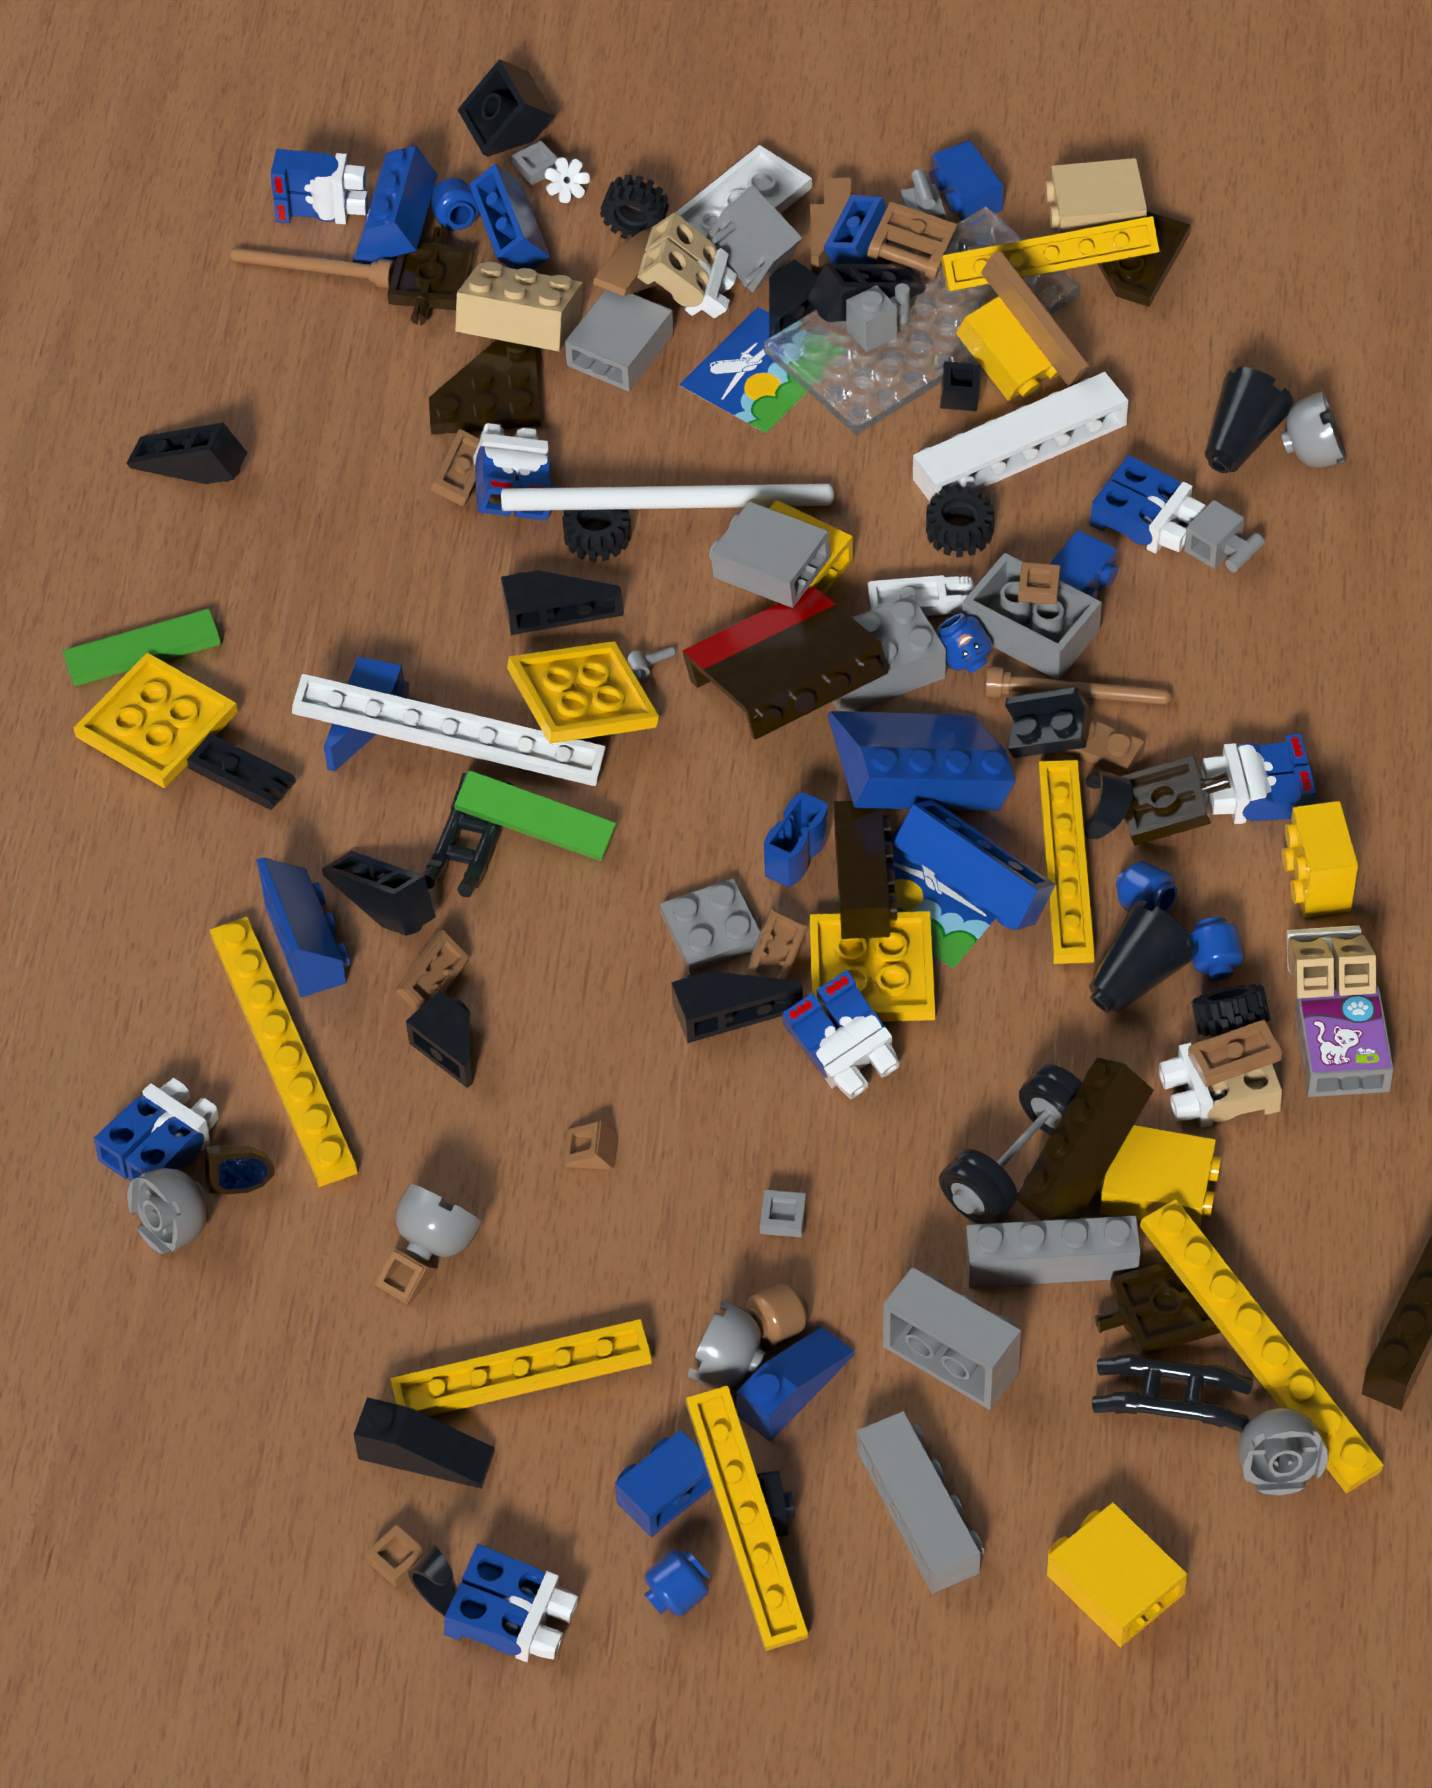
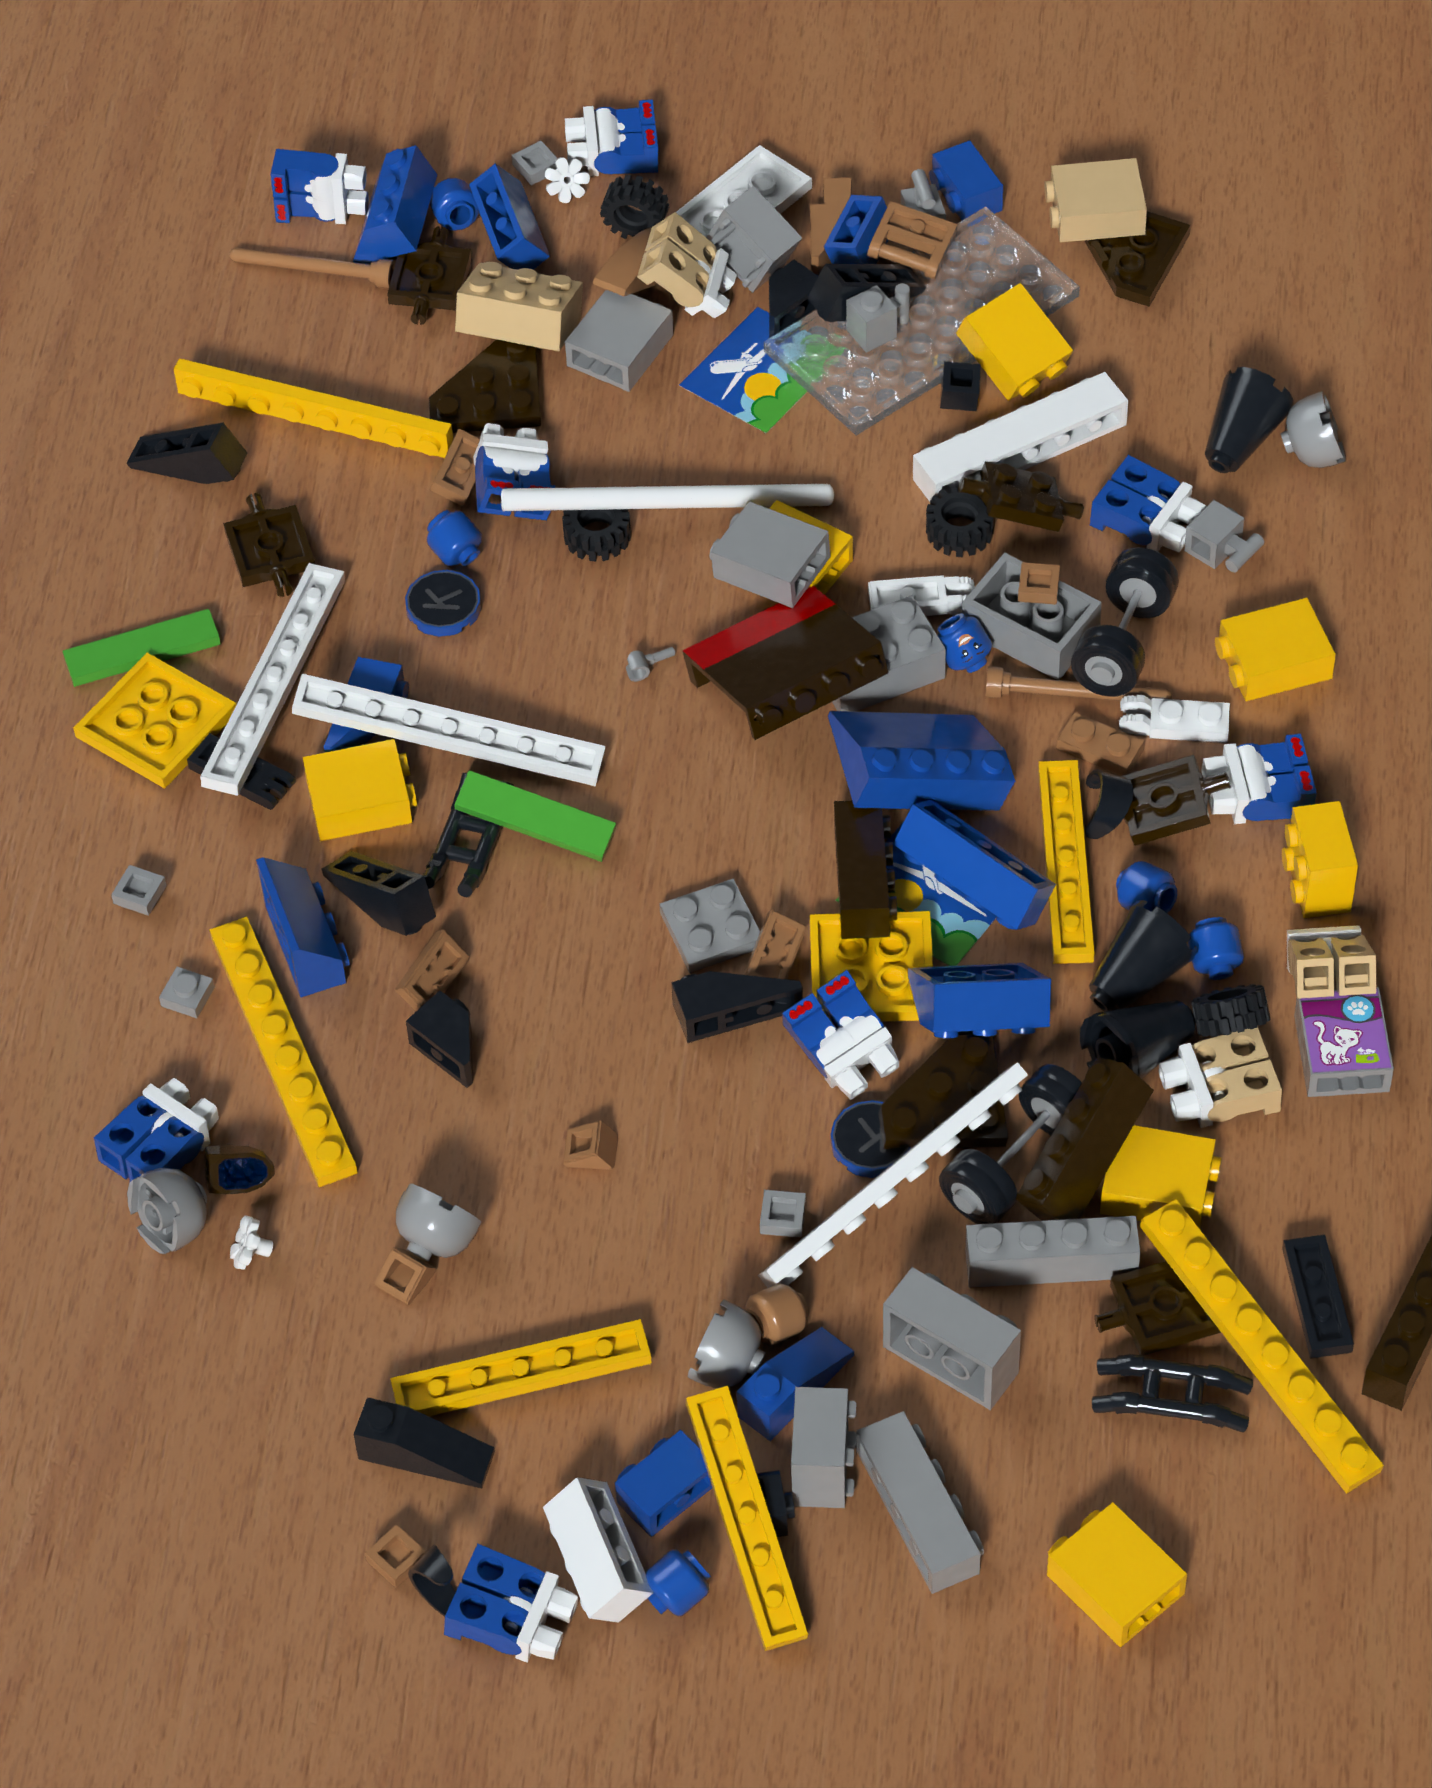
black slope [457,59,555,156] -> none
black slope [501,570,623,635] -> none
yellow plate [507,641,659,744] -> none
blue brick [764,792,828,887] -> none
yellow plate [941,216,1159,292] -> none
medium nougat tile [981,251,1089,387] -> none
black bracket [1005,687,1091,758] -> none
blue brick [1050,530,1118,599] -> none
medium nougat plate [1188,1020,1282,1087] -> none
light grey cylinder [1238,1408,1328,1496] -> none
none -> light grey plate [111,865,167,916]
none -> light grey plate [159,967,215,1018]
none -> yellow plate [173,358,453,458]
none -> white plate [200,563,345,796]
none -> dark brown plate [223,493,315,597]
none -> white plant [230,1216,273,1270]
none -> yellow brick [303,739,417,841]
none -> black tile [405,570,481,637]
none -> blue head [427,510,482,566]
none -> white brick [543,1477,653,1623]
none -> hips [565,99,658,177]
none -> white plate [758,1062,1028,1288]
none -> light grey container [791,1387,856,1508]
none -> black tile [831,1100,911,1178]
none -> dark brown plate [879,1035,1008,1149]
none -> blue slope [908,963,1051,1038]
none -> dark brown plate [958,461,1084,532]
none -> black axle [1071,547,1179,697]
none -> black cone [1080,1000,1196,1079]
none -> white hinge [1119,694,1230,743]
none -> yellow brick [1215,598,1336,701]
none -> black plate [1282,1234,1354,1359]

